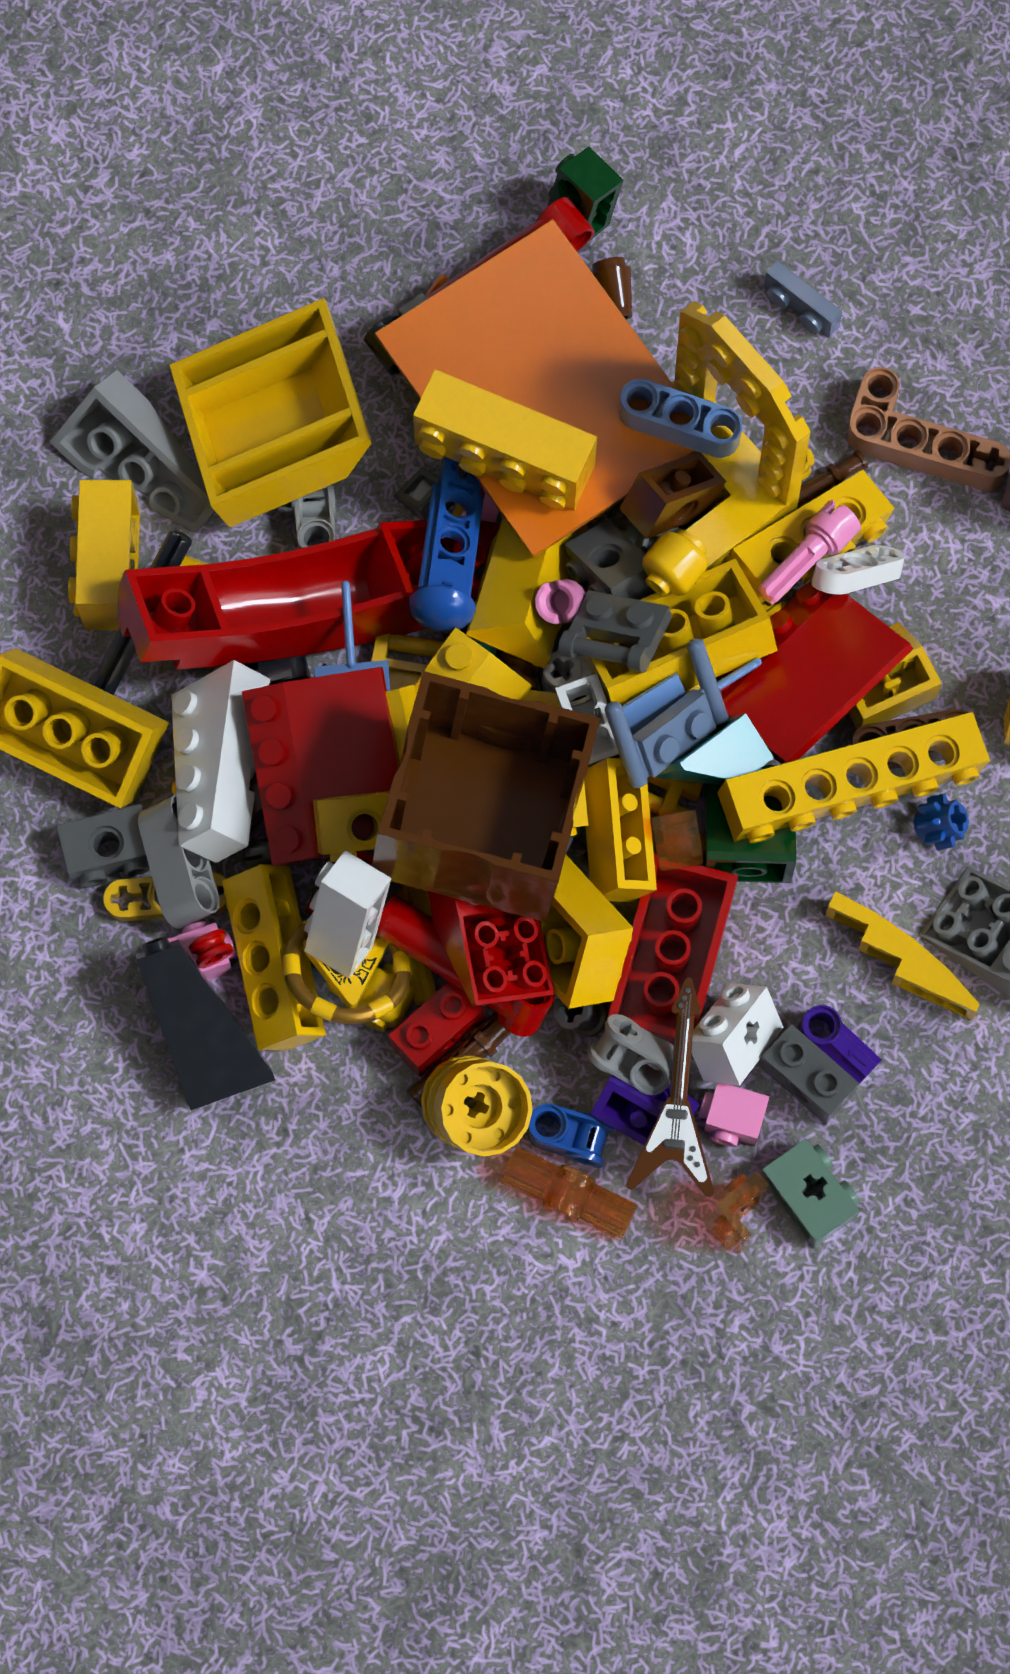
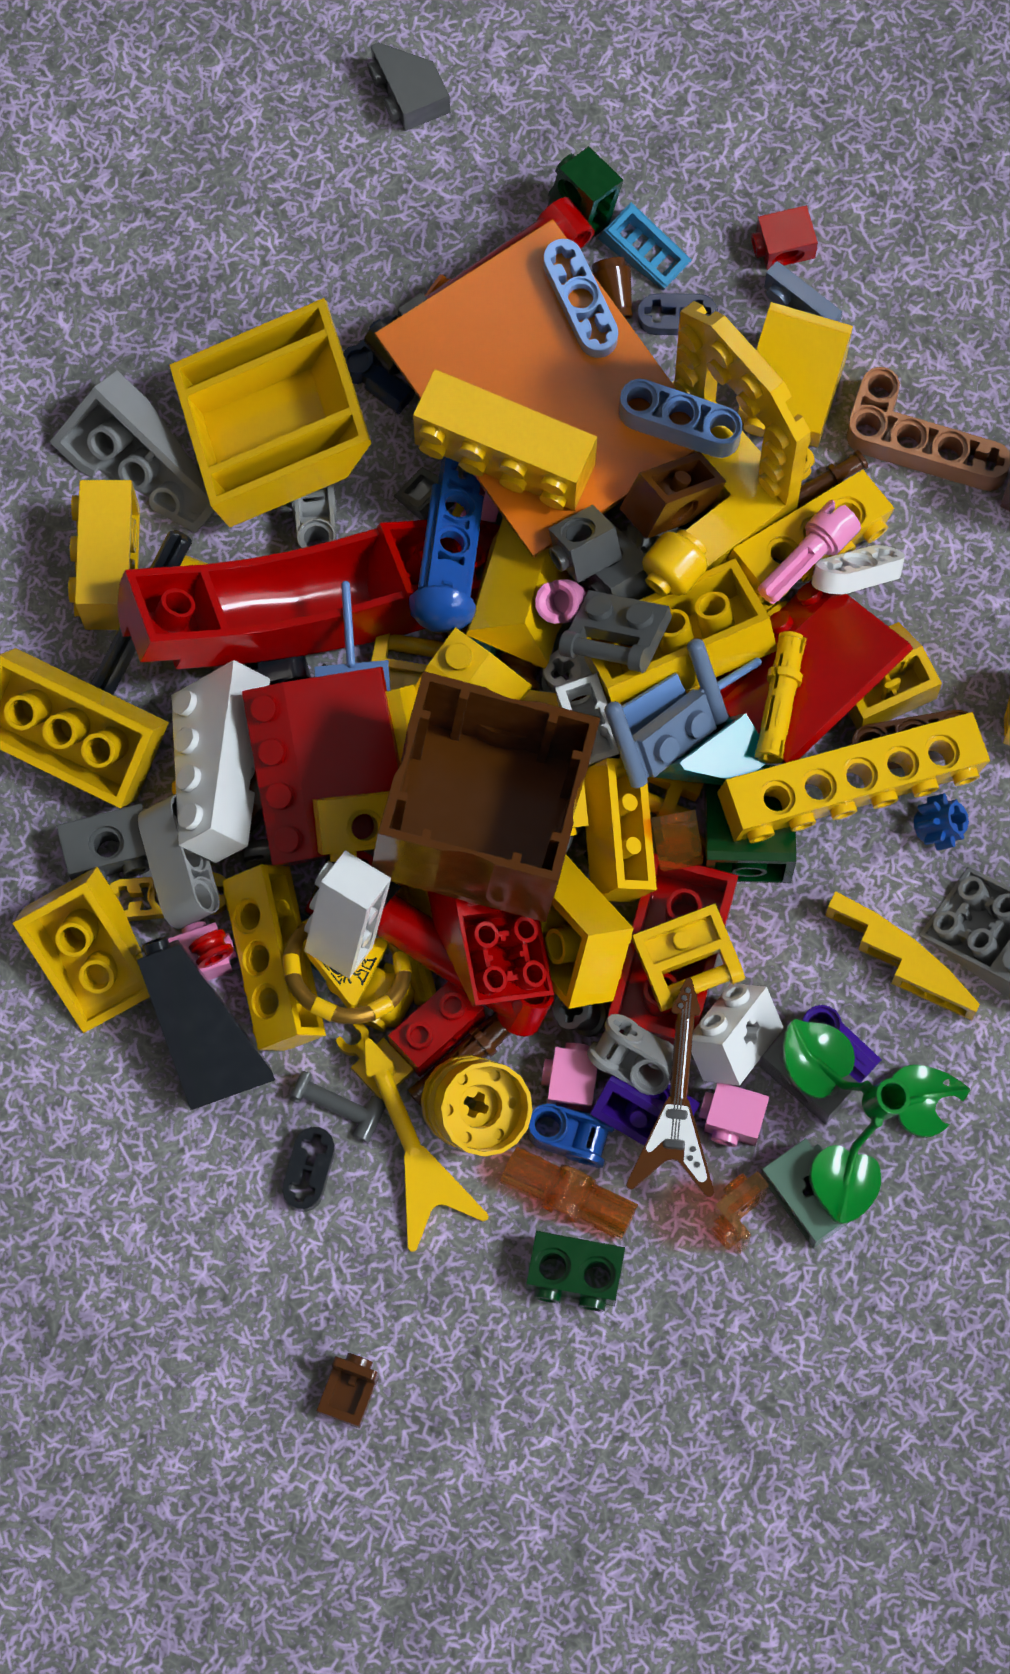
none -> yellow slope [12,867,150,1033]
none -> black beam [282,1127,335,1212]
none -> dark grey piece [289,1071,386,1143]
none -> reddish brown bracket [316,1353,379,1429]
none -> yellow plate [336,1023,414,1100]
none -> dark blue bar [343,319,415,414]
none -> yellow piece [365,1038,489,1252]
none -> dark grey slope [367,42,451,131]
none -> dark green brick [526,1231,625,1312]
none -> bright pink brick [541,1043,598,1113]
none -> light blue beam [544,239,618,358]
none -> dark grey brick [548,505,622,583]
none -> dark azure slope [598,202,692,290]
none -> yellow plate [632,904,745,1012]
none -> dark blue beam [637,293,718,335]
none -> yellow slope [738,302,853,448]
none -> red brick [751,205,818,270]
none -> yellow pin [755,631,807,764]
none -> green plant [783,1019,970,1224]

